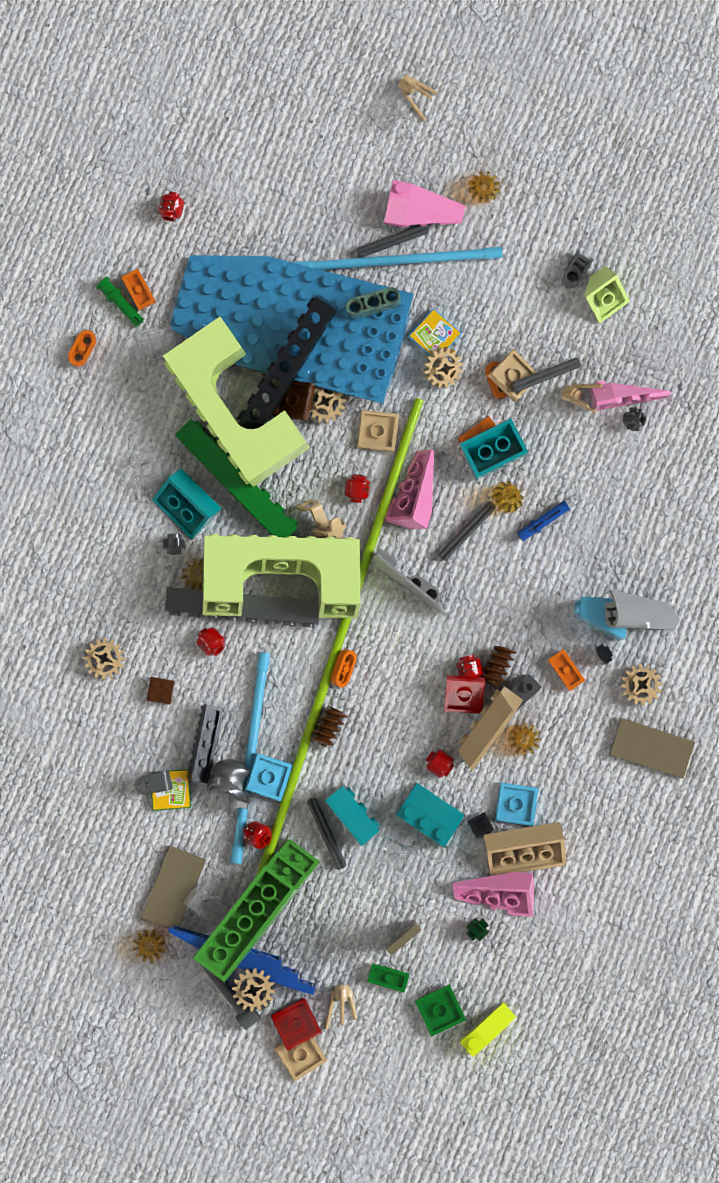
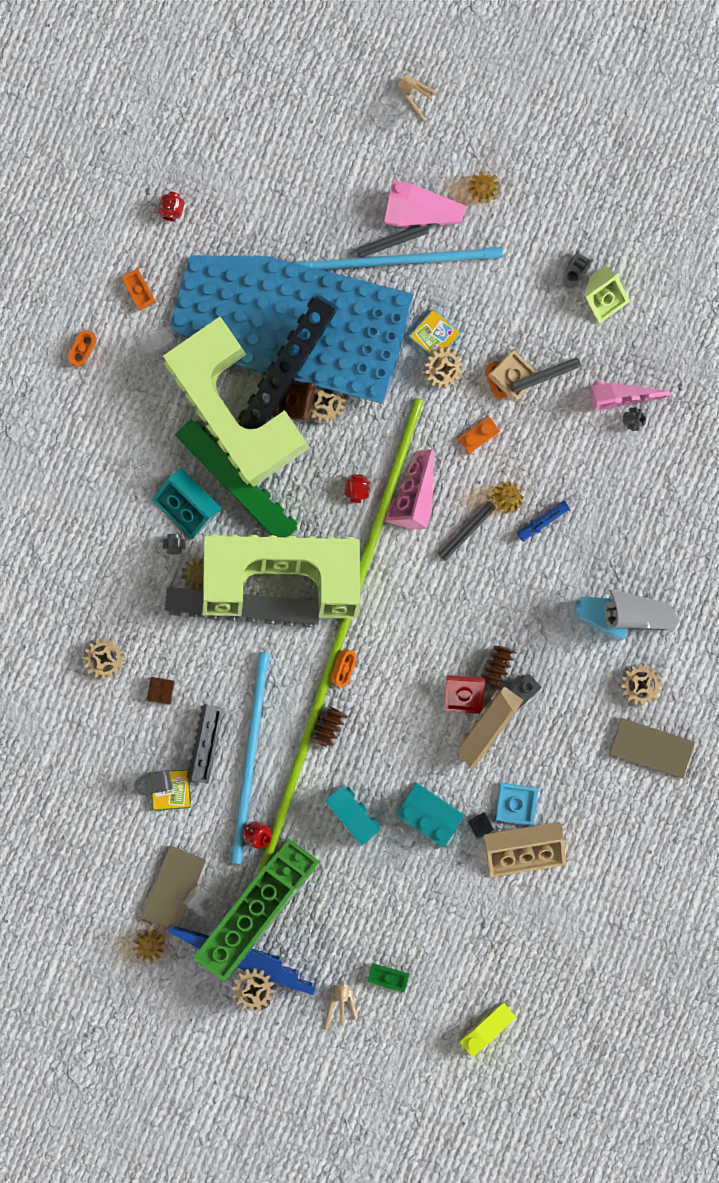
green pin [95,276,145,328] -> none
dark grey piece [193,953,261,1030] -> none
red head [197,628,225,656] -> none
flat silver piece [206,759,253,817] -> none
medium azure tile [244,753,293,802] -> none
red tile [270,998,322,1051] -> none
tan tile [274,1038,328,1082] -> none
tan piece [297,500,346,539] -> none
dark grey axle [307,797,346,870] -> none
sand green beam [346,287,401,319] -> none
tan tile [357,410,399,452] -> none
light grey panel [371,549,448,616] -> none
dark tan tile [386,920,421,955] -> none
green plate [415,984,466,1037] -> none
red head [426,749,455,778] -> none
bright pink wedge [453,872,534,917] -> none
red head [456,655,483,678] -> none
teal slope [460,418,528,481] -> none
dark green gear [465,917,489,941] -> none
clear yellow gear [508,723,541,756] -> none
orange plate [548,649,585,692] -> none
tan plant [561,383,603,413] -> none
black plate [595,644,613,665] -> none

